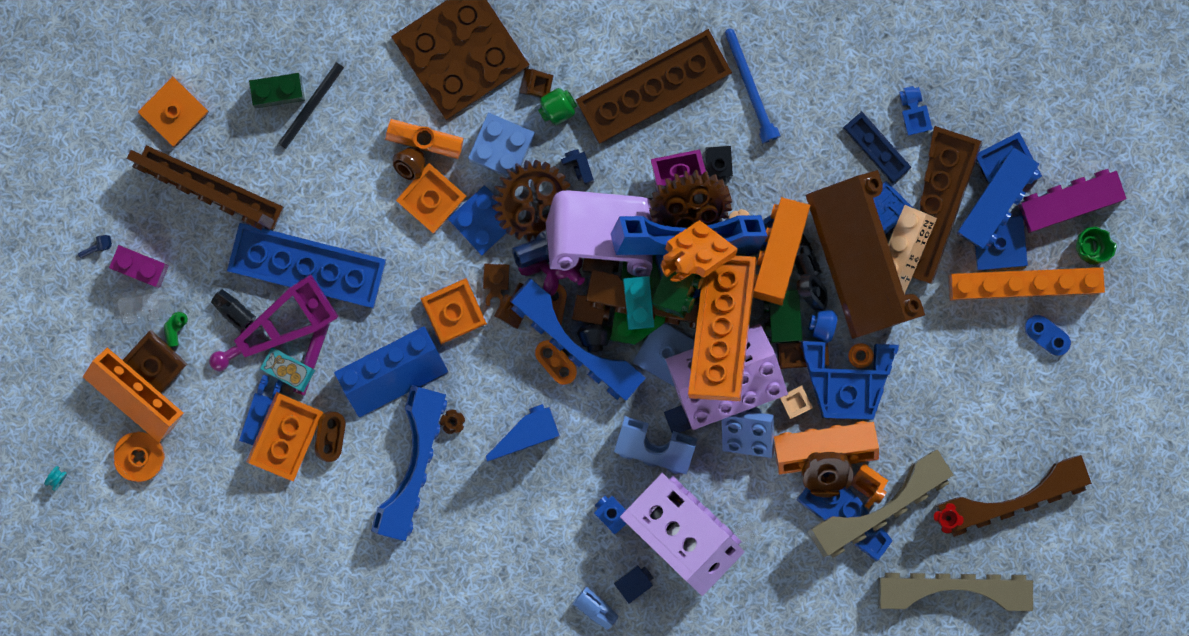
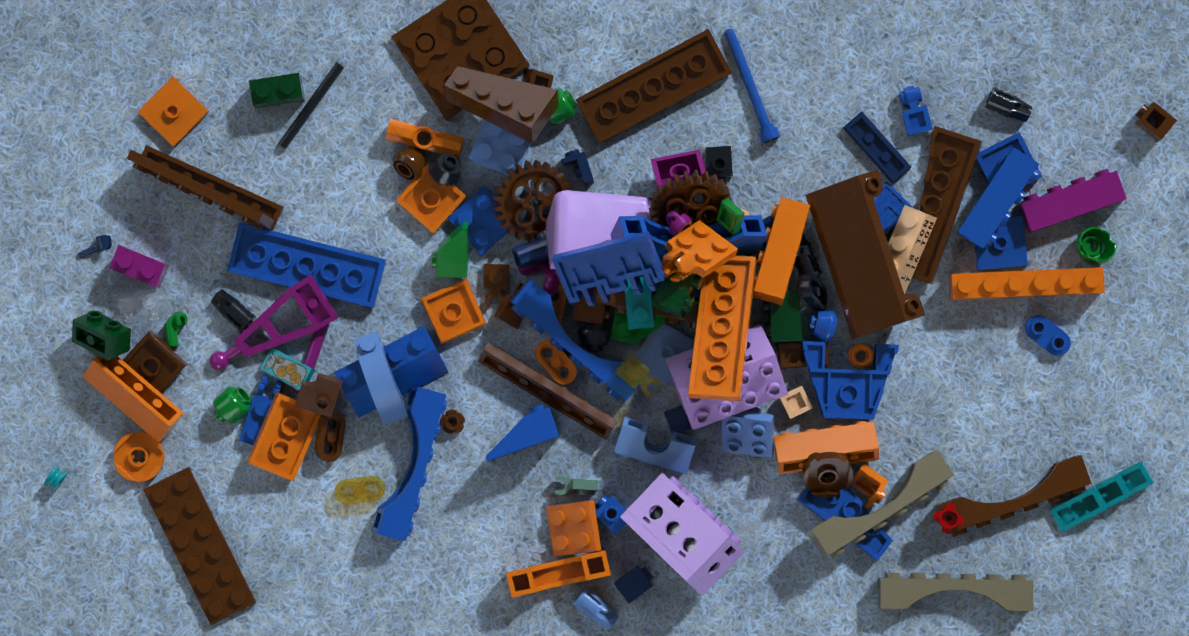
none -> dark green brick [72,310,131,361]
none -> reddish brown plate [143,467,257,625]
none -> green head [213,386,251,424]
none -> reddish brown brick [295,373,343,417]
none -> clear yellow plate [335,476,386,505]
none -> medium blue arch [353,331,408,425]
none -> black cone [428,153,461,186]
none -> green slope [432,221,468,278]
none -> reddish brown wedge [444,66,559,144]
none -> reddish brown plate [478,342,618,440]
none -> orange arch [506,550,611,598]
none -> orange plate [546,500,601,557]
none -> blue hinge [552,231,666,306]
none -> sand green plate [555,476,599,495]
none -> clear yellow plate [614,353,661,397]
none -> magenta tile [666,211,692,237]
none -> green tile [716,198,745,235]
none -> black hinge [985,87,1032,122]
none -> teal slope [1050,460,1154,532]
none -> reddish brown brick [1135,101,1177,142]

